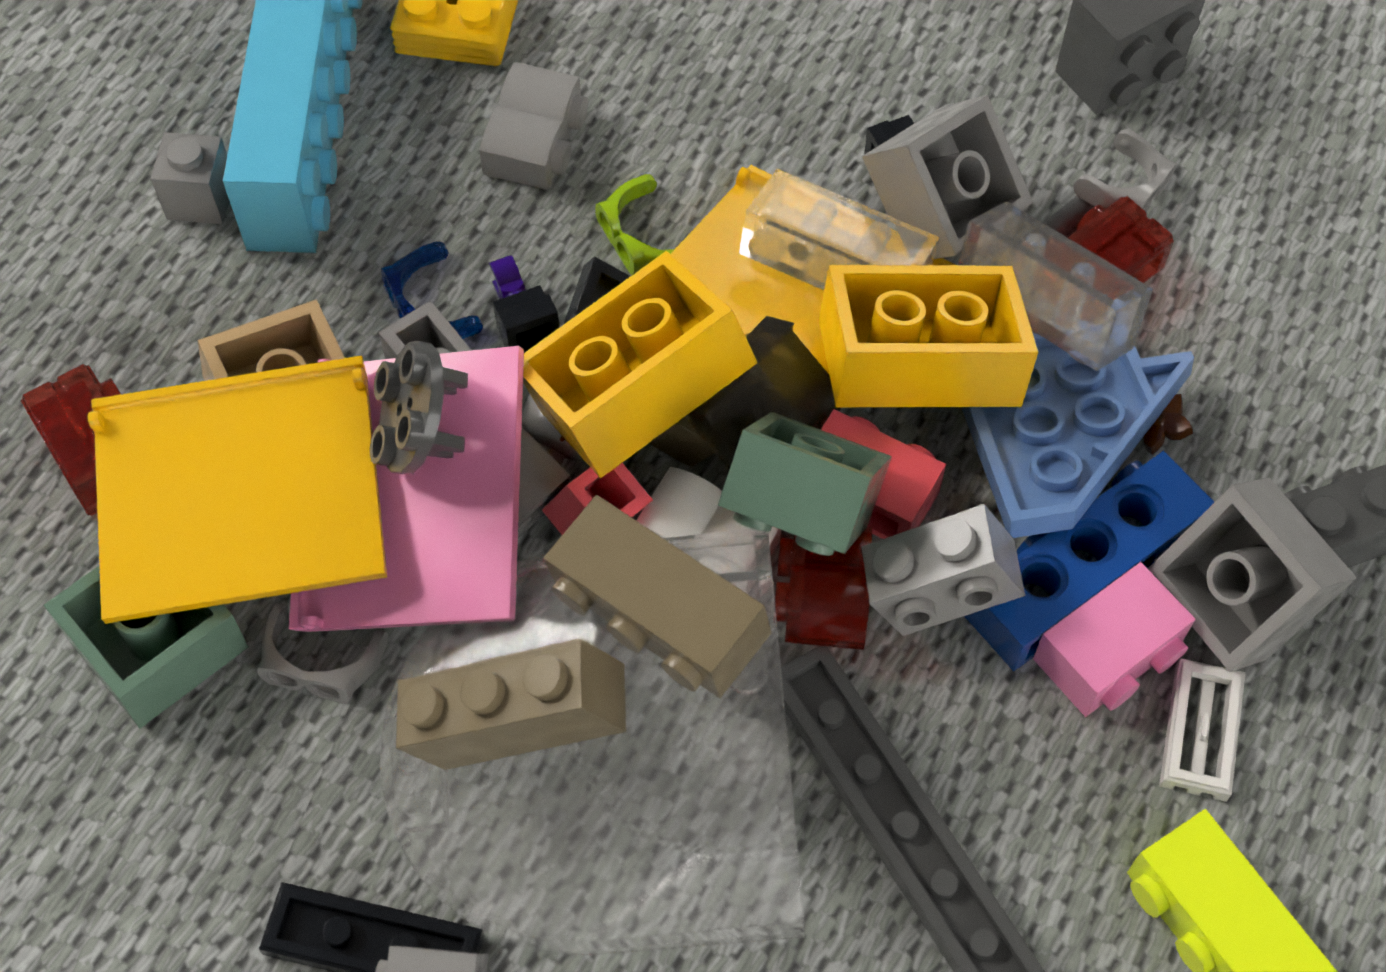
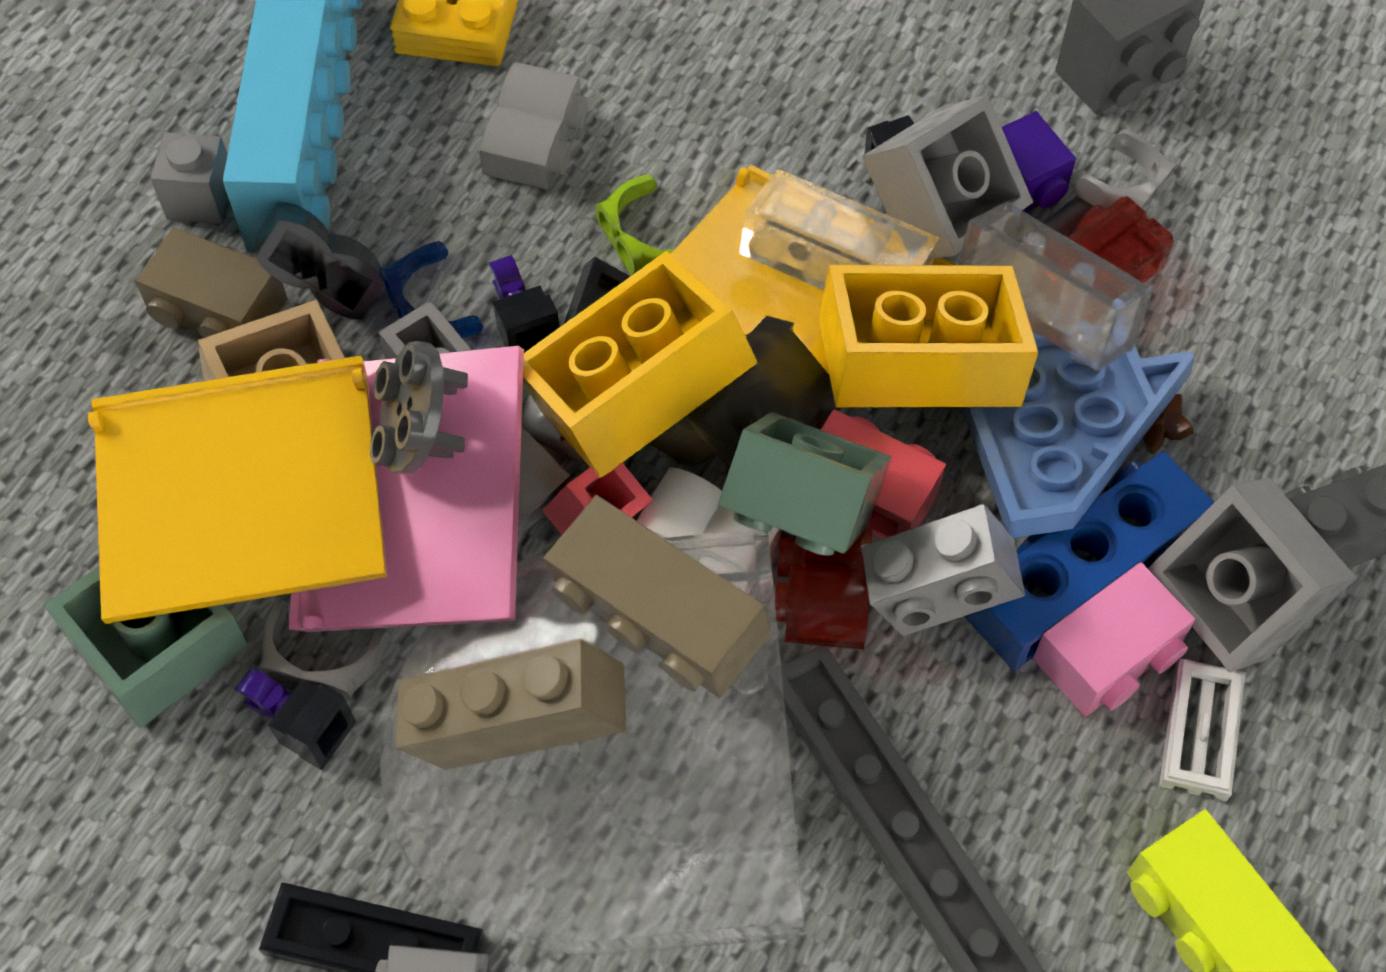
clear red brick [20,364,121,516] -> none
none -> dark tan brick [135,227,288,338]
none -> black piece [235,667,357,770]
none -> black brick [255,202,385,320]
none -> dark purple brick [1002,111,1076,215]

